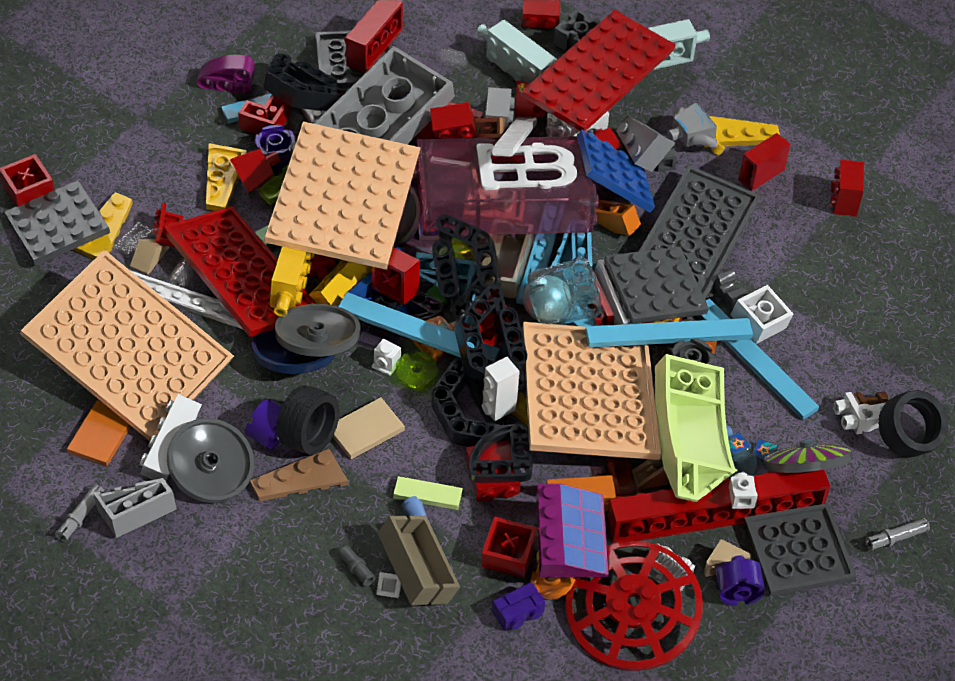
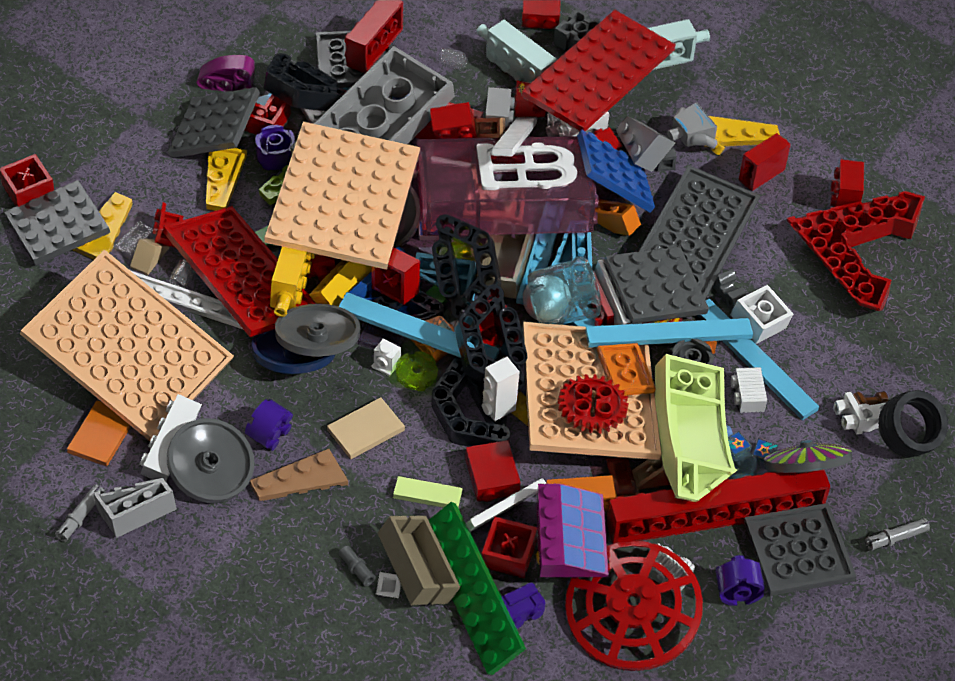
red torso [230,149,281,195] -> none
black tyre [277,385,340,455] -> none
medium blue cone [401,496,430,523] -> none
black beam [469,424,533,483] -> none
orange tile [531,565,575,600] -> none
tan slope [704,539,751,577] -> none
white brick [729,472,757,509] -> none
none -> dark grey plate [168,87,260,158]
none -> green plate [428,502,526,675]
none -> white tile [466,478,546,532]
none -> red gear [557,374,629,434]
none -> orange tile [597,343,656,396]
none -> white brick [731,367,767,413]
none -> red wedge [787,191,925,311]

